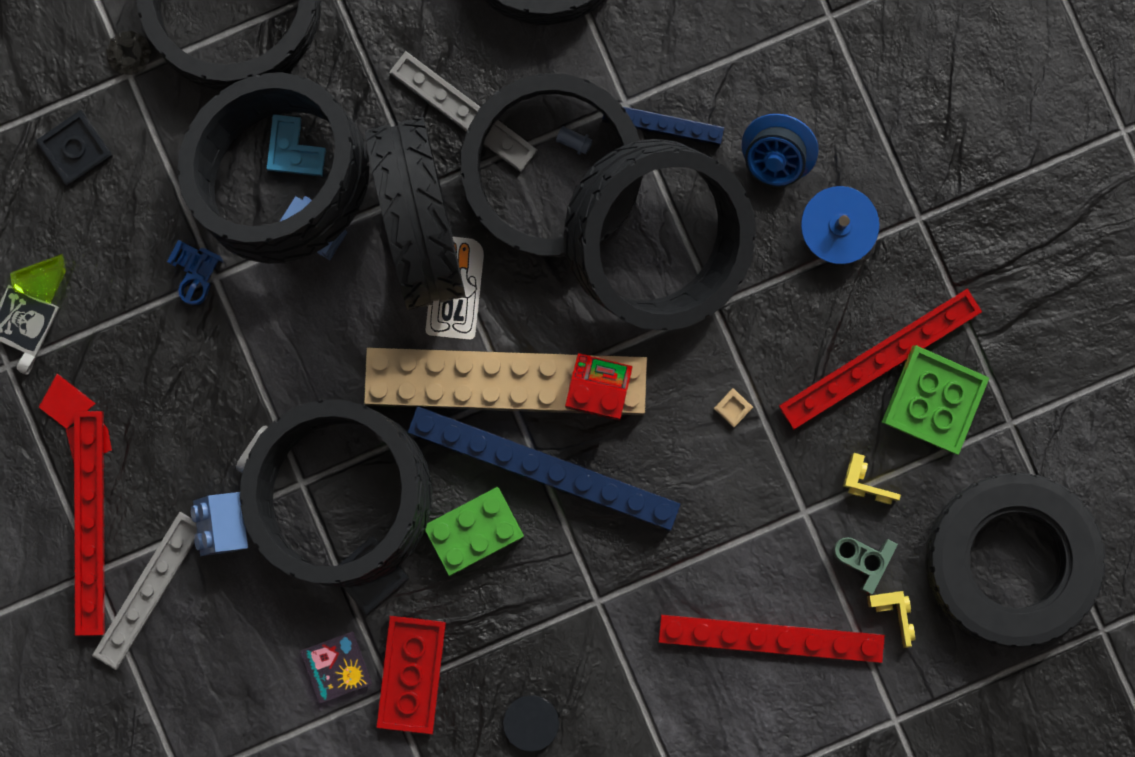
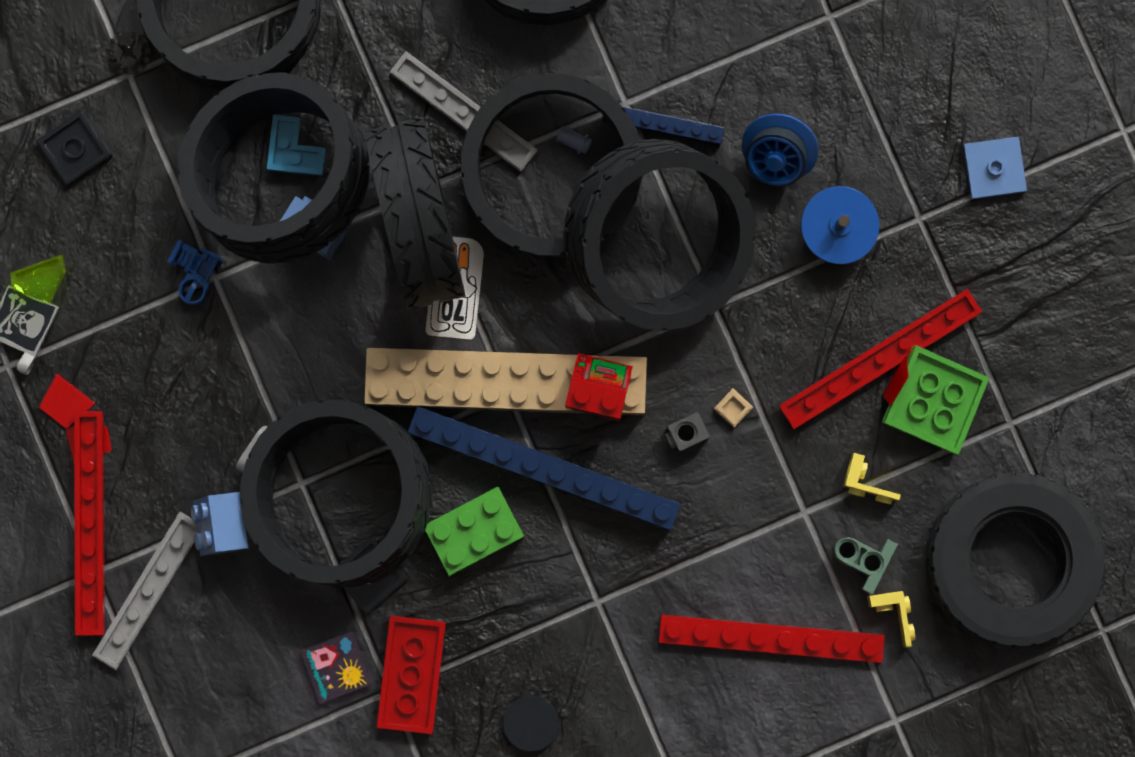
none -> dark grey brick [665,412,710,452]
none -> red sticker [882,355,909,406]
none -> medium blue plate [963,137,1027,200]

